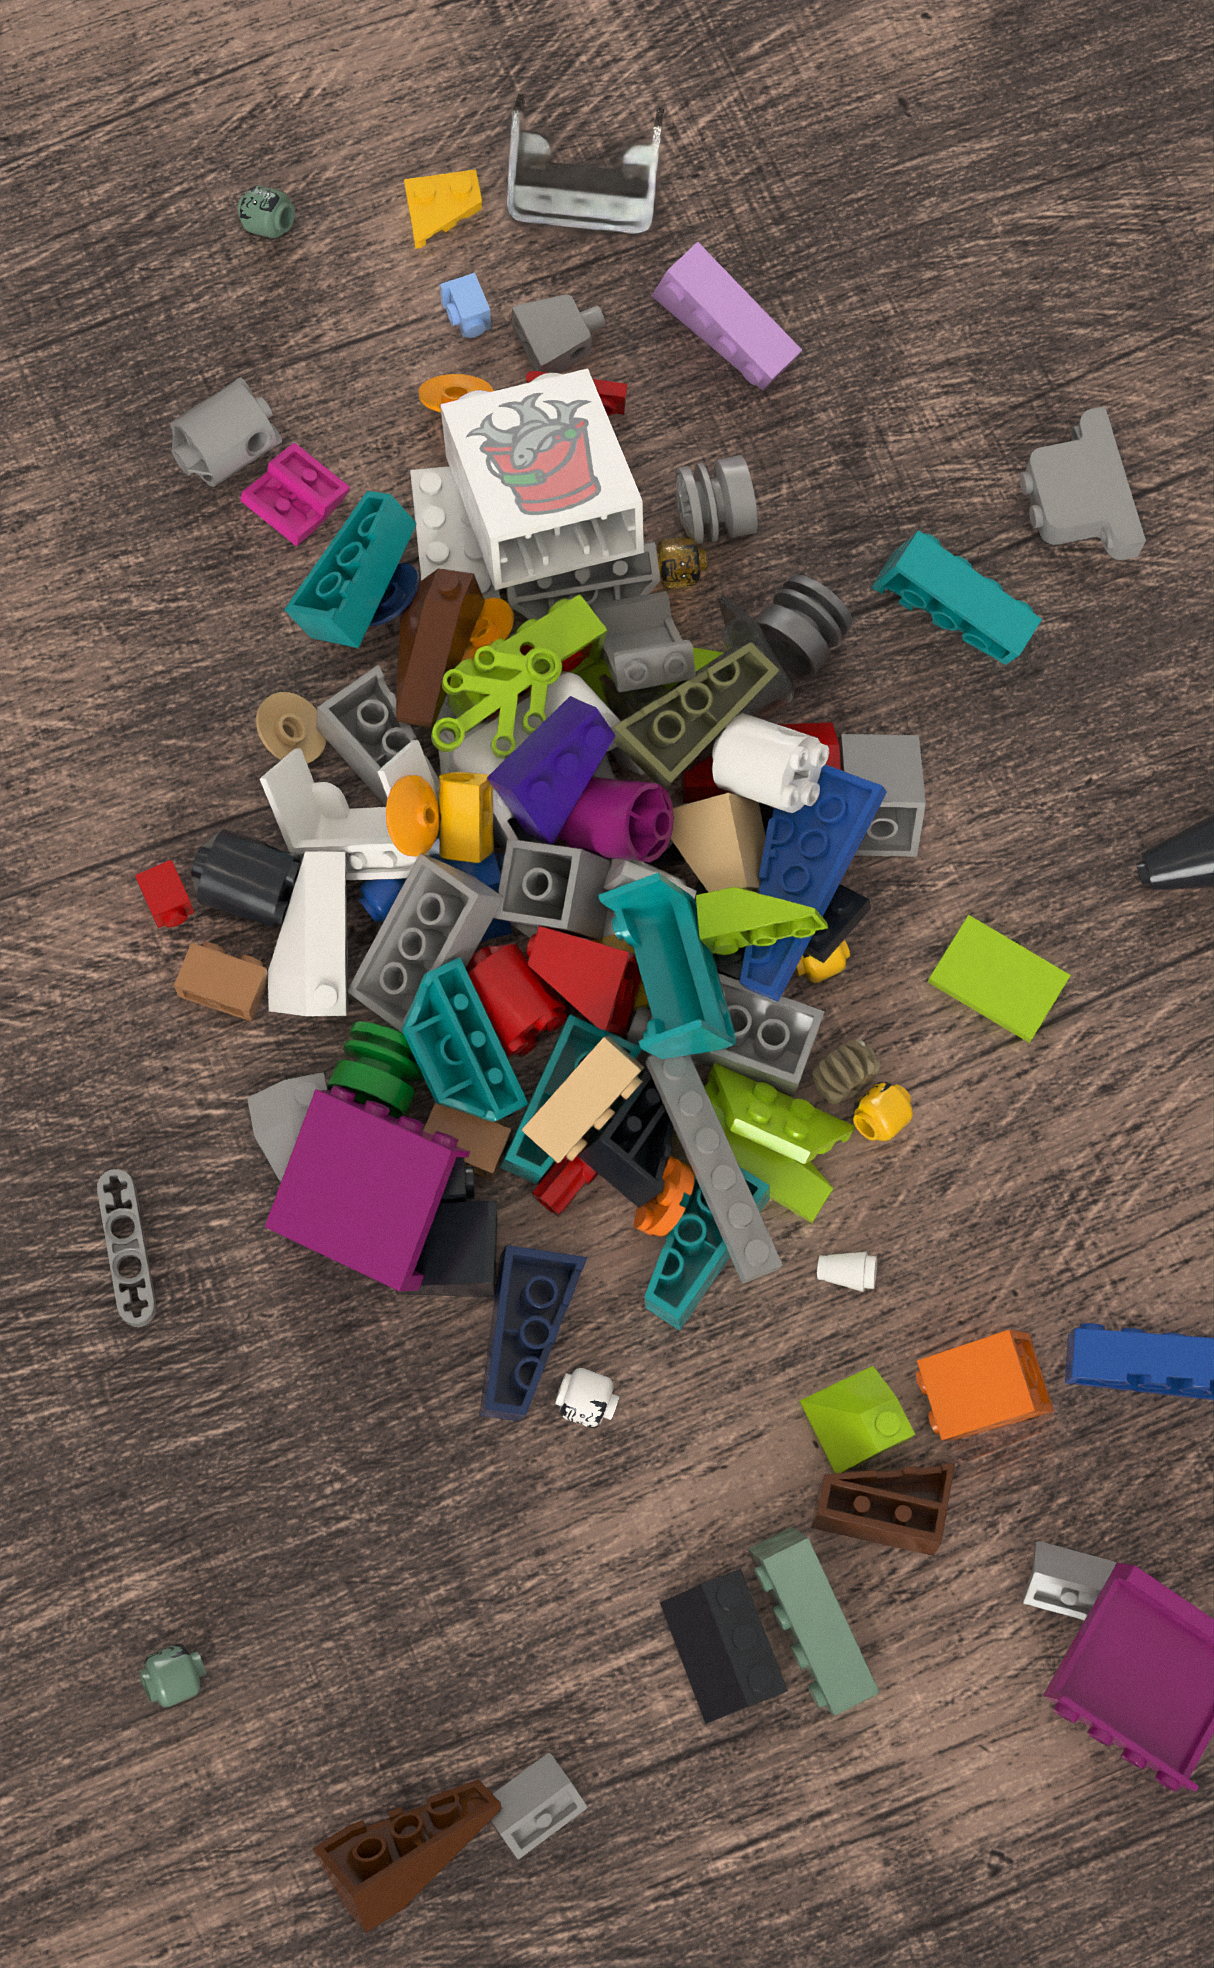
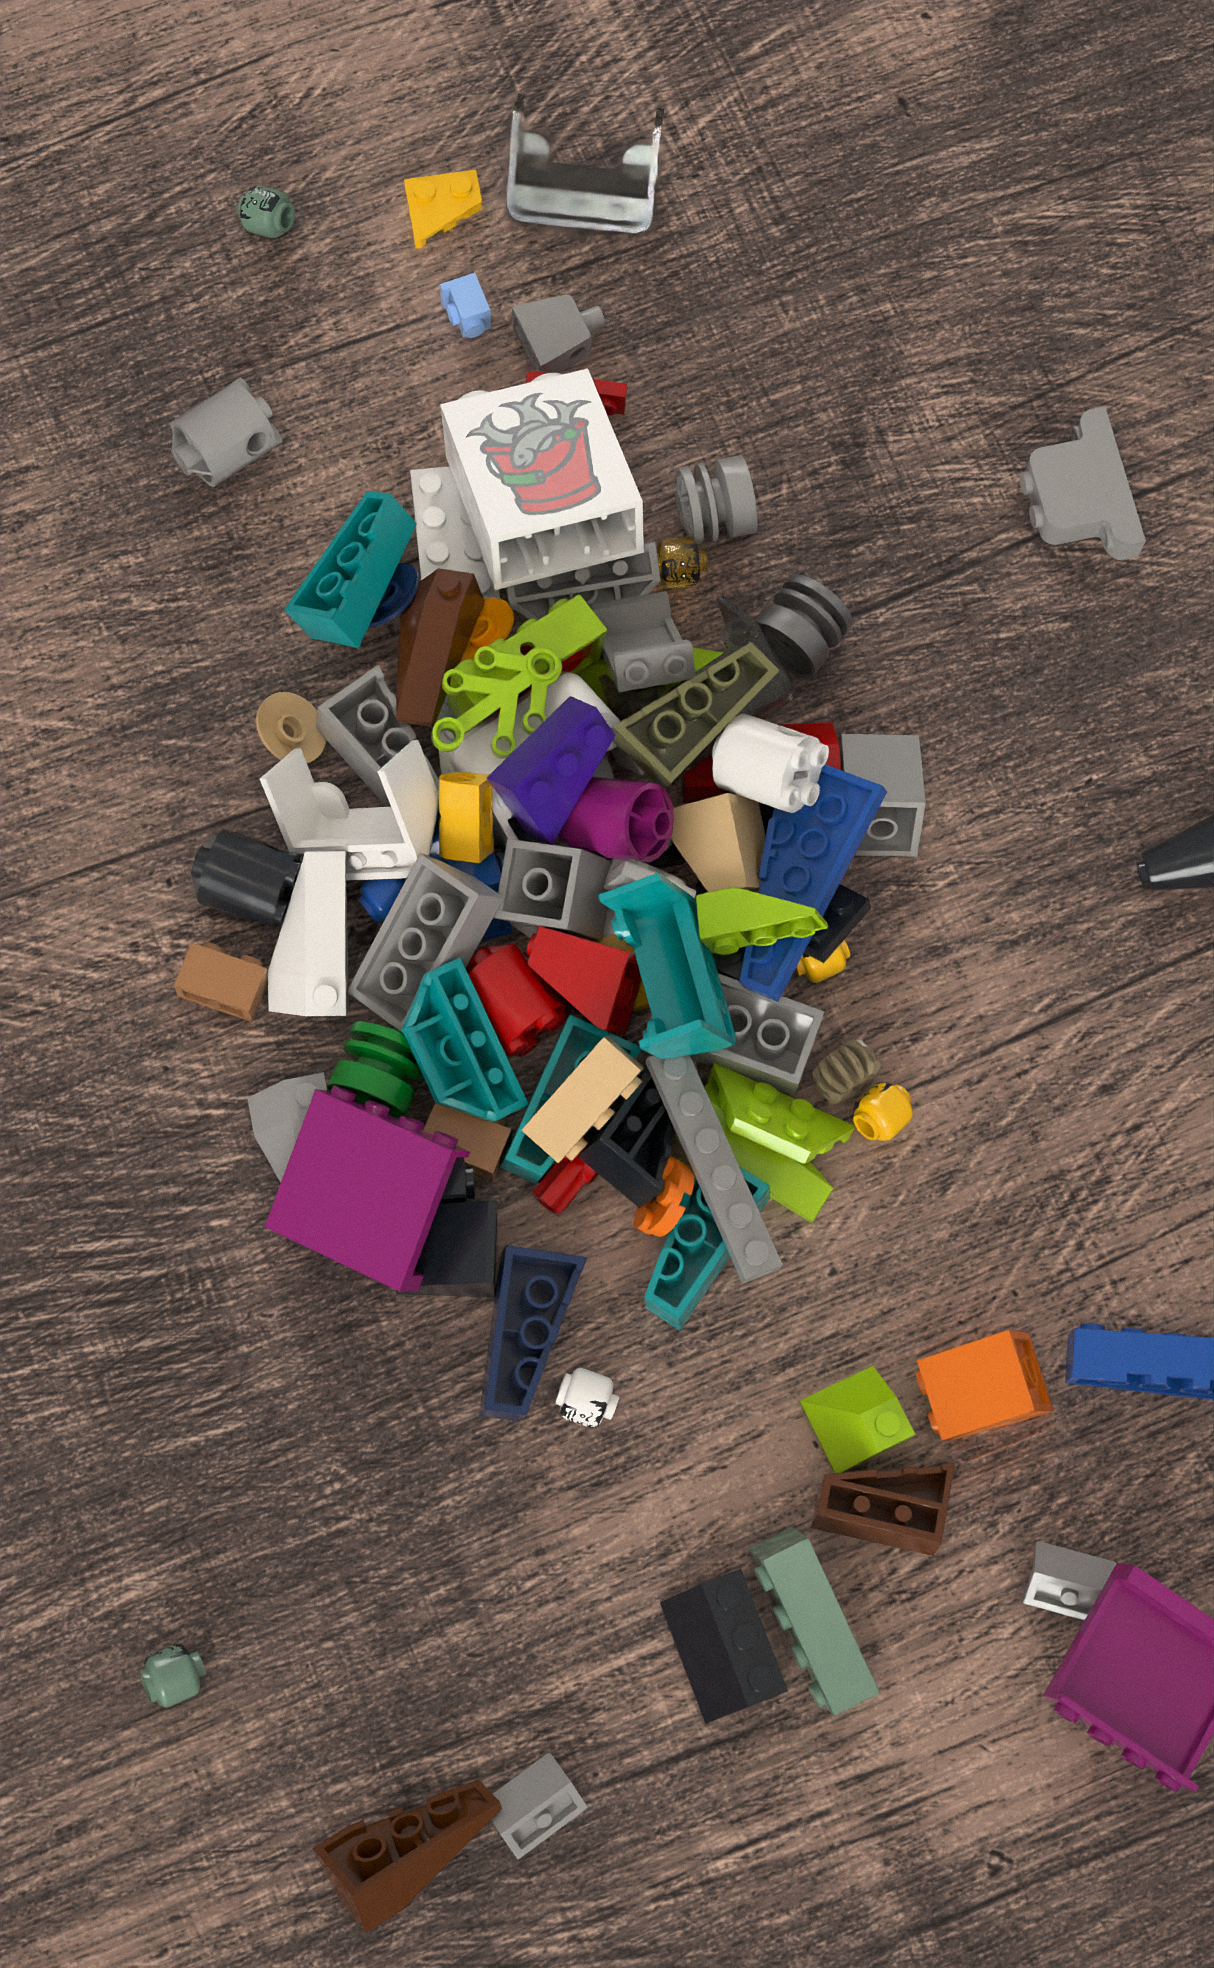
light grey beam [97,1169,157,1327] -> none
red brick [135,859,194,928] -> none
dark pink slope [240,443,350,546] -> none
light orange dish [386,775,440,857] -> none
light orange dish [419,374,494,413] -> none
light grey tile [627,1006,652,1046] -> none
lavender wedge [651,242,802,391] -> none
white cone [817,1251,877,1292] -> none
teal wedge [871,530,1042,665] -> none
lime tile [928,915,1071,1043] -> none

